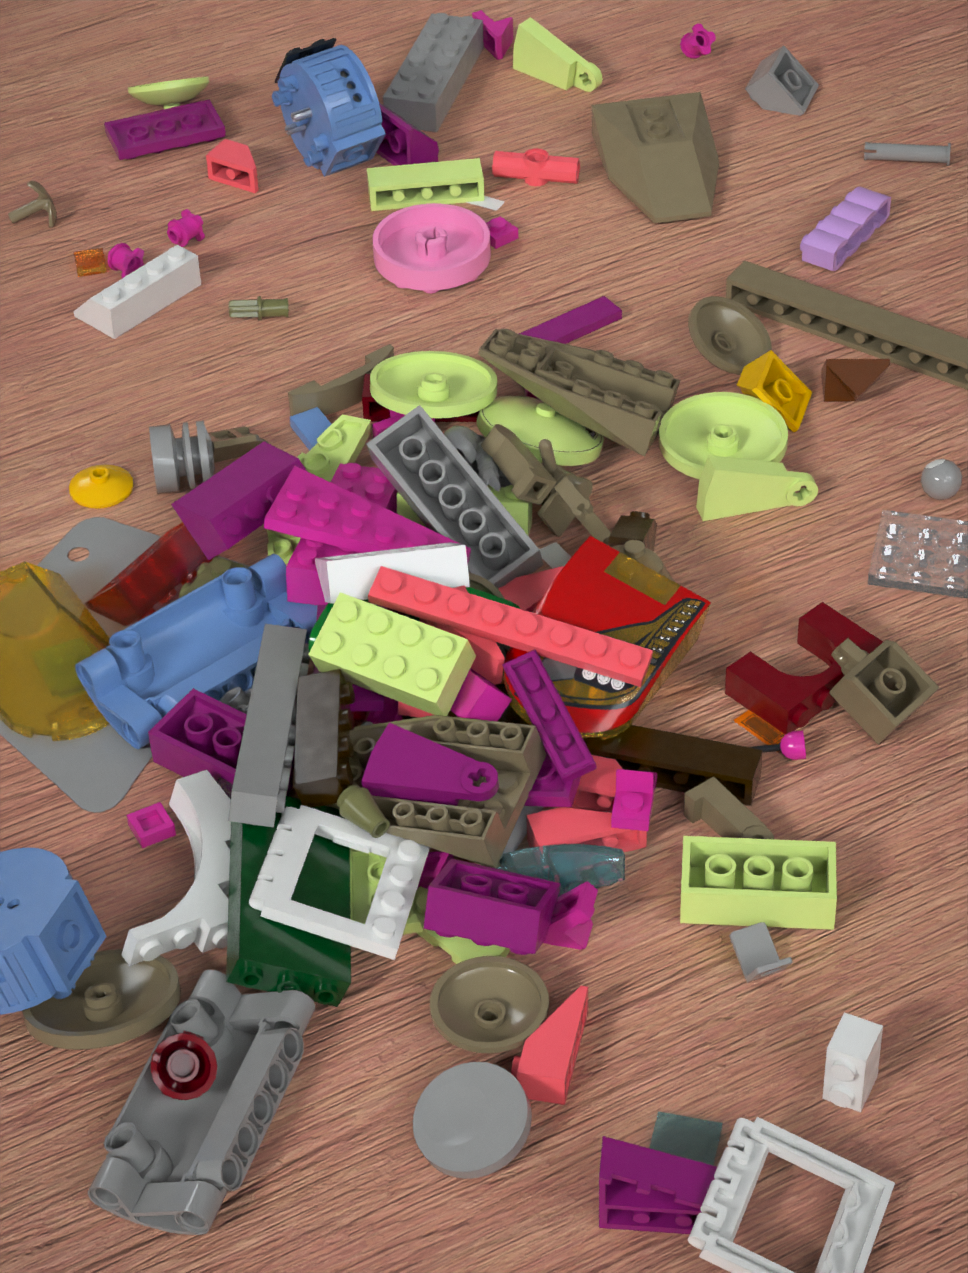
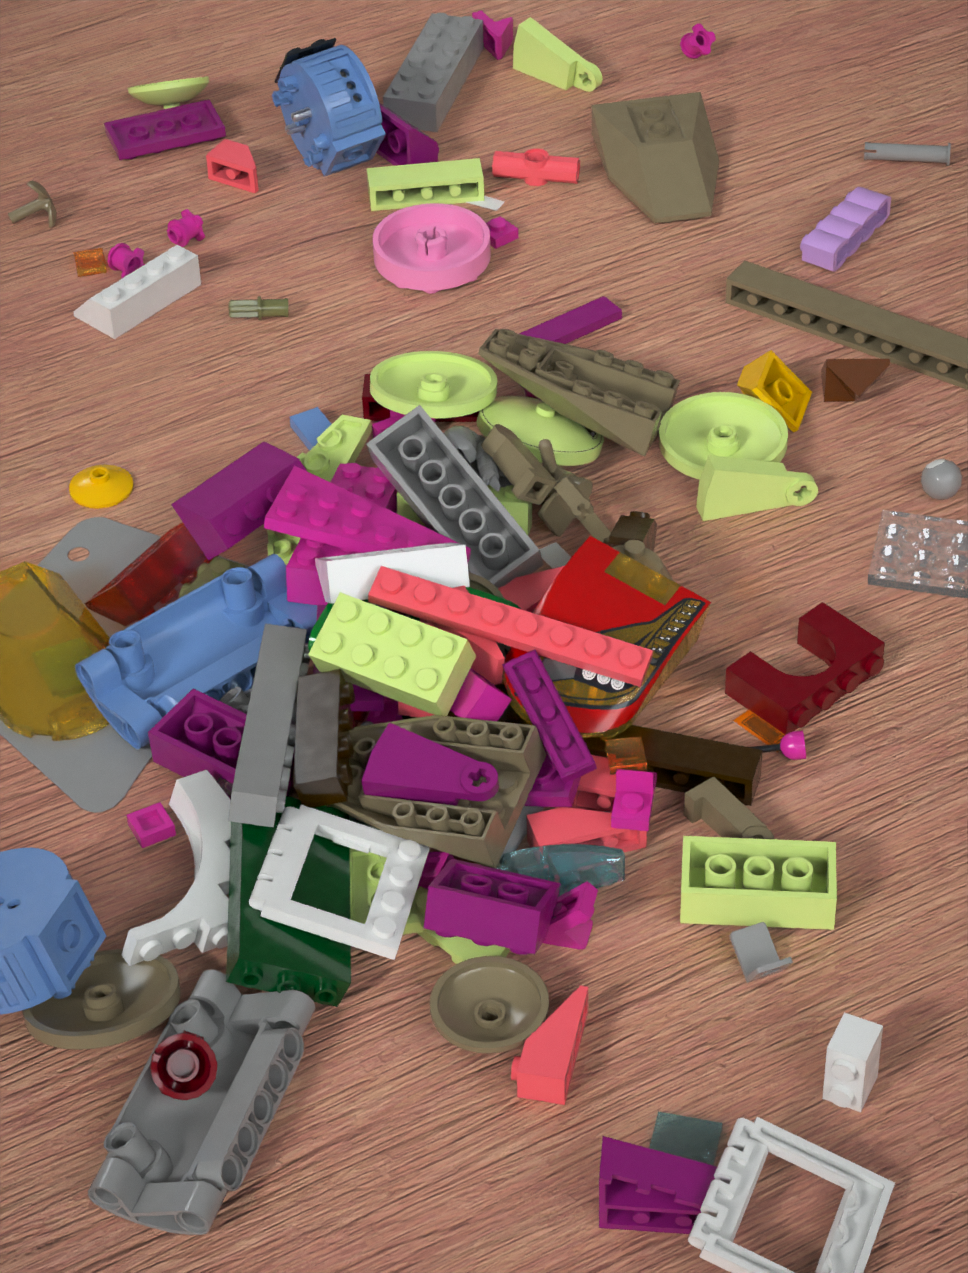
light grey wheel [149,420,215,494] -> none
dark tan slope [208,426,268,462] -> none
dark tan slope [288,344,394,416] -> none
olive cone [337,785,390,838] -> none
light grey piece [413,1062,532,1179] -> none
dark tan dish [688,296,772,375] -> none
light grey slope [745,45,819,116] -> none
dark tan hinge [829,638,940,745] -> none
none -> clear orange tile [605,736,647,775]

